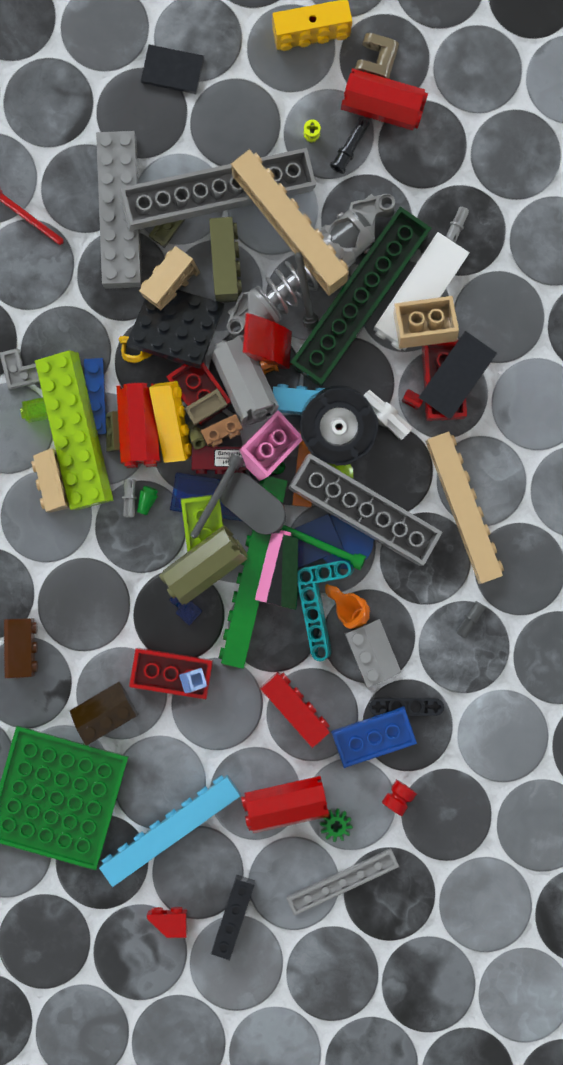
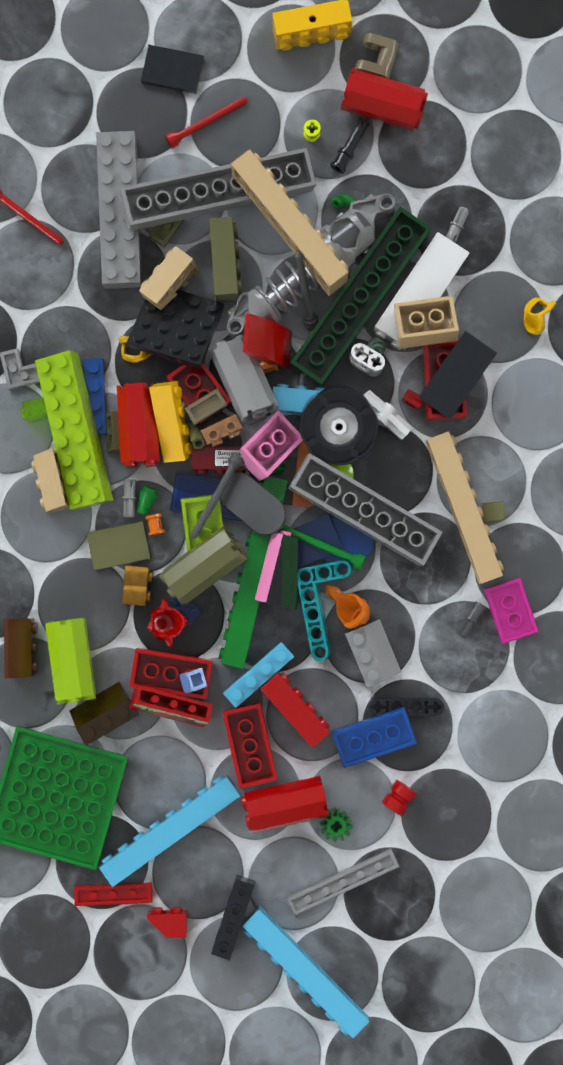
none -> lime brick [45,618,96,704]
none -> red tile [74,882,153,906]
none -> olive tile [87,521,151,570]
none -> pearl gold brick [122,566,153,606]
none -> red brick [129,685,213,728]
none -> orange bush [145,514,165,536]
none -> red hair [148,599,188,647]
none -> red piece [165,97,248,149]
none -> red brick [222,702,278,789]
none -> medium azure brick [223,641,294,708]
none -> medium azure brick [242,905,370,1038]
none -> green arm [331,193,356,208]
none -> white connector [349,343,385,377]
none -> sand green plate [367,337,386,355]
none -> olive slope [482,501,505,522]
none -> dark pink tile [483,578,539,644]
none -> yellow piece [524,298,556,335]

